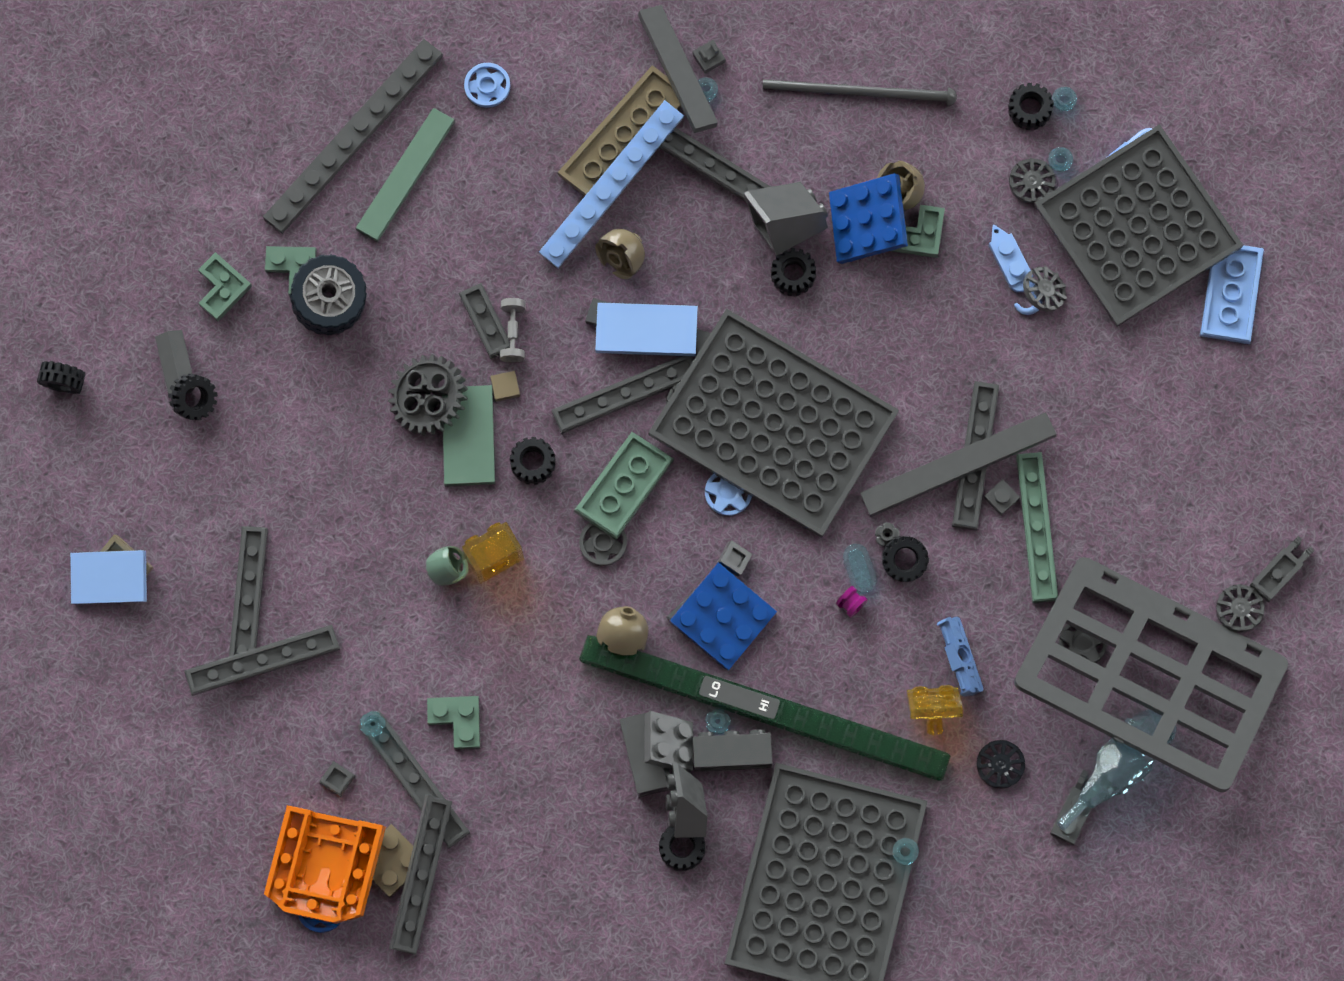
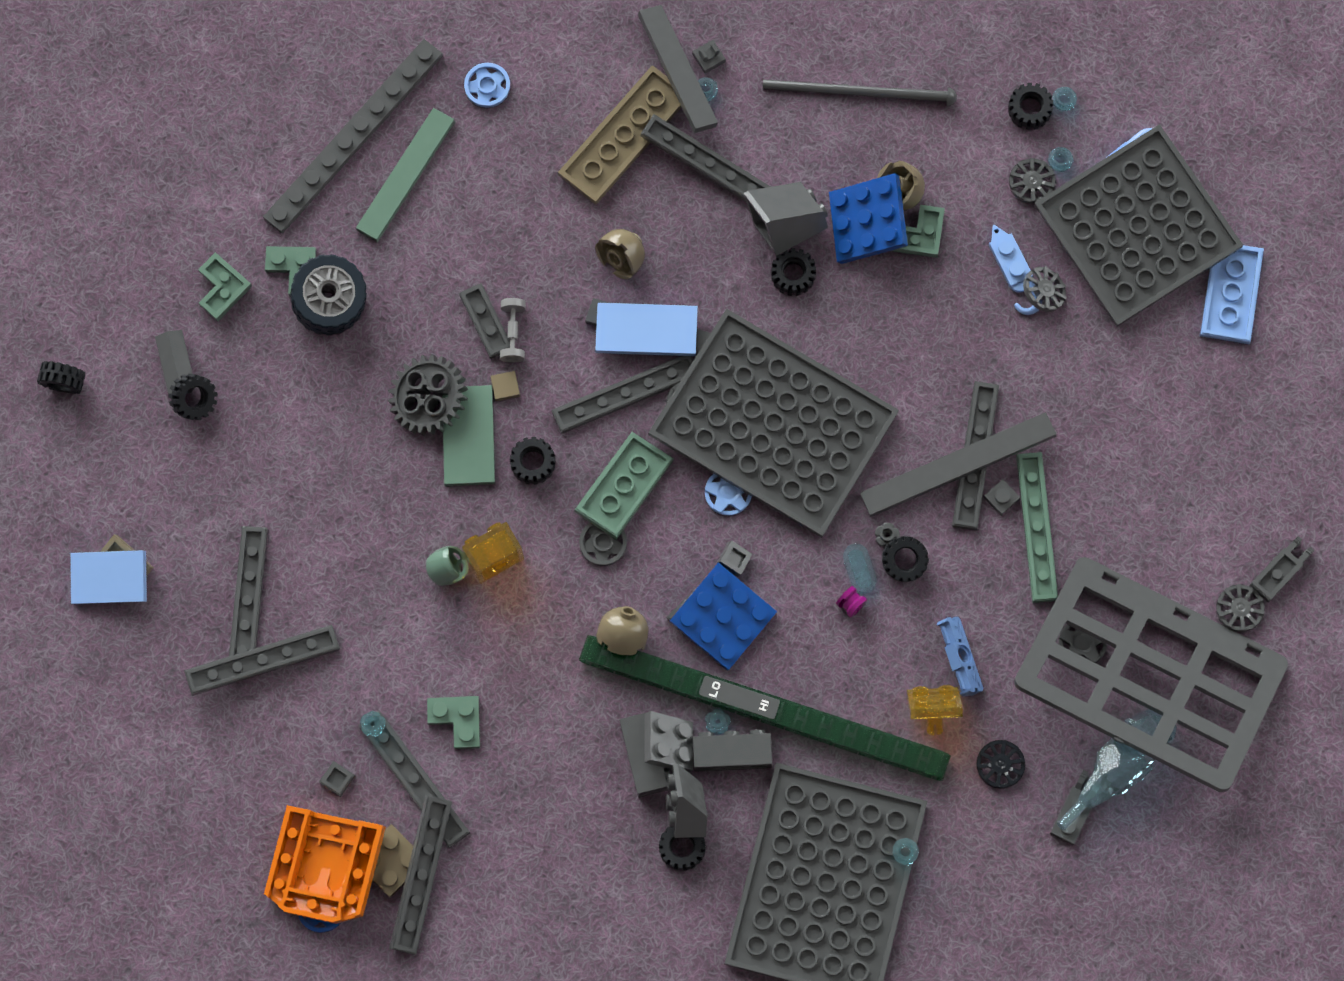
light blue plate [539,100,684,269] -> none

